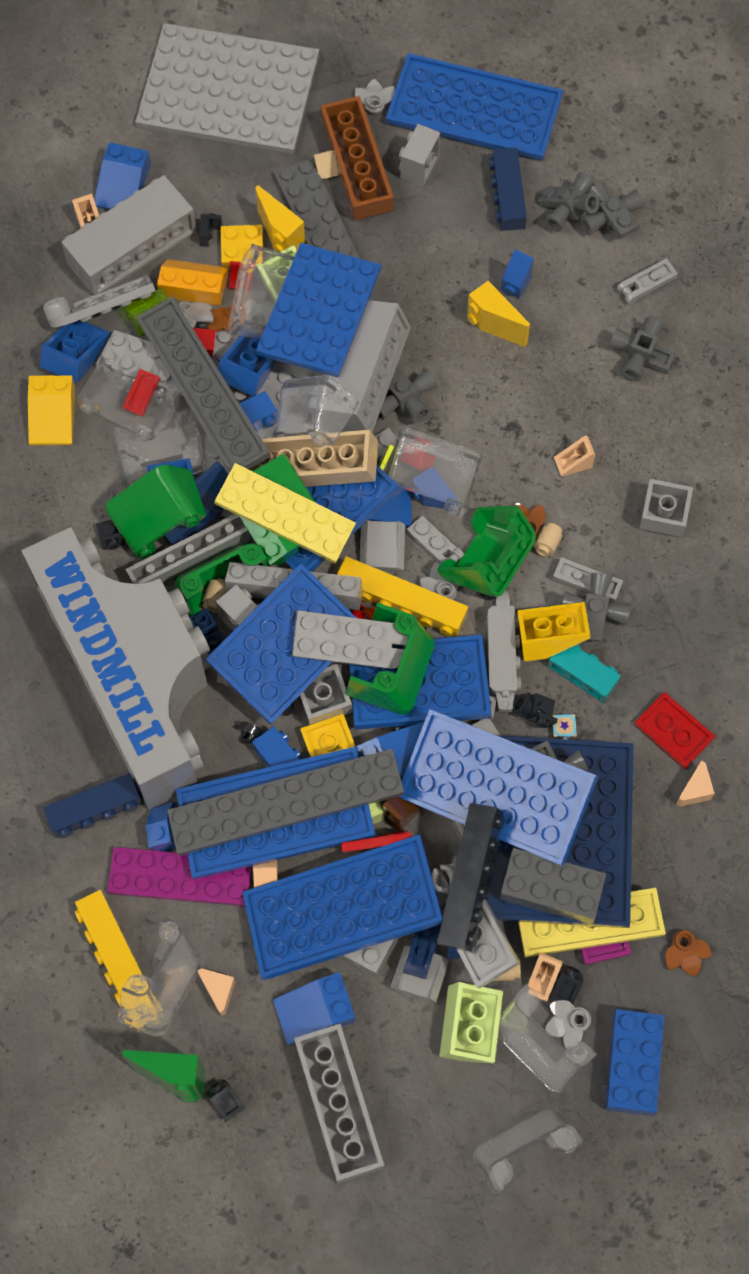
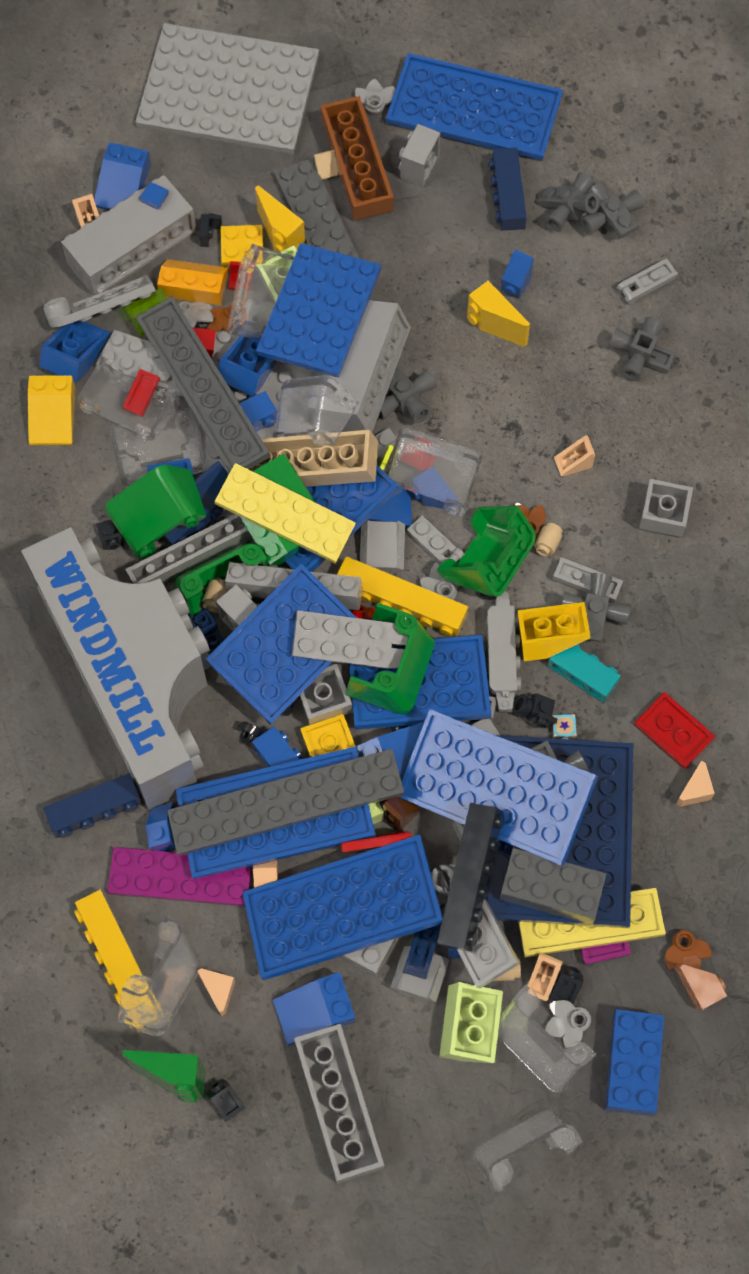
none -> blue tile [140,182,169,210]
none -> nougat slope [674,964,727,1010]

